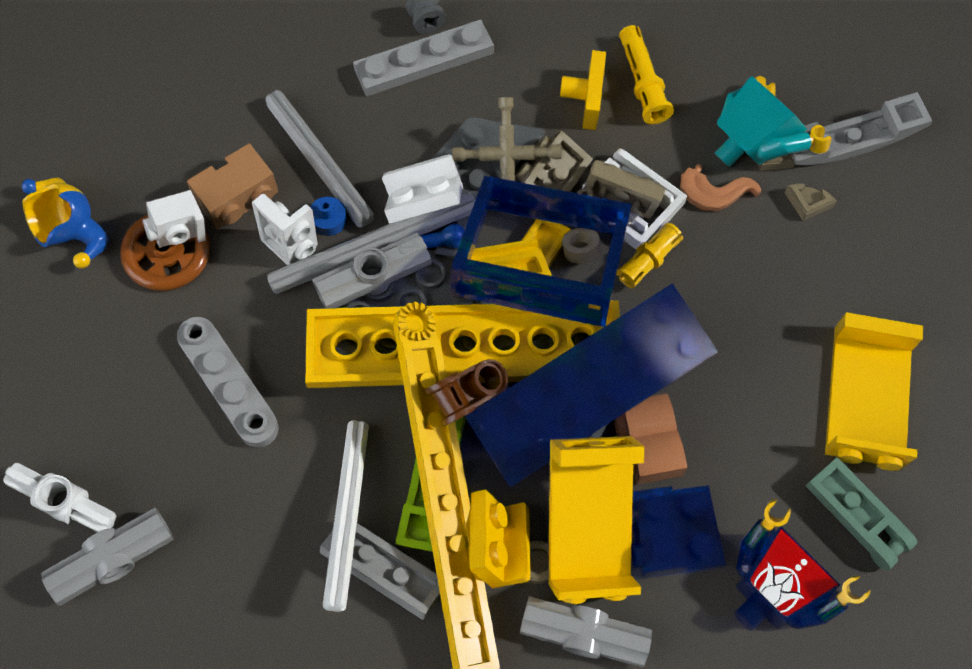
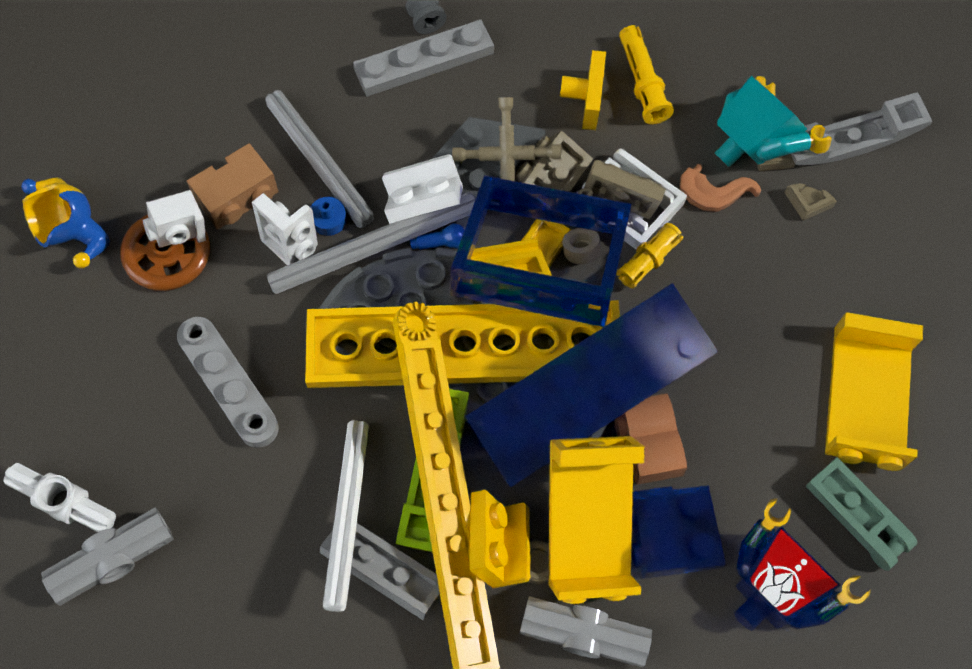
light grey piece [312,233,432,309] -> none
reddish brown piece [424,359,508,426] -> none

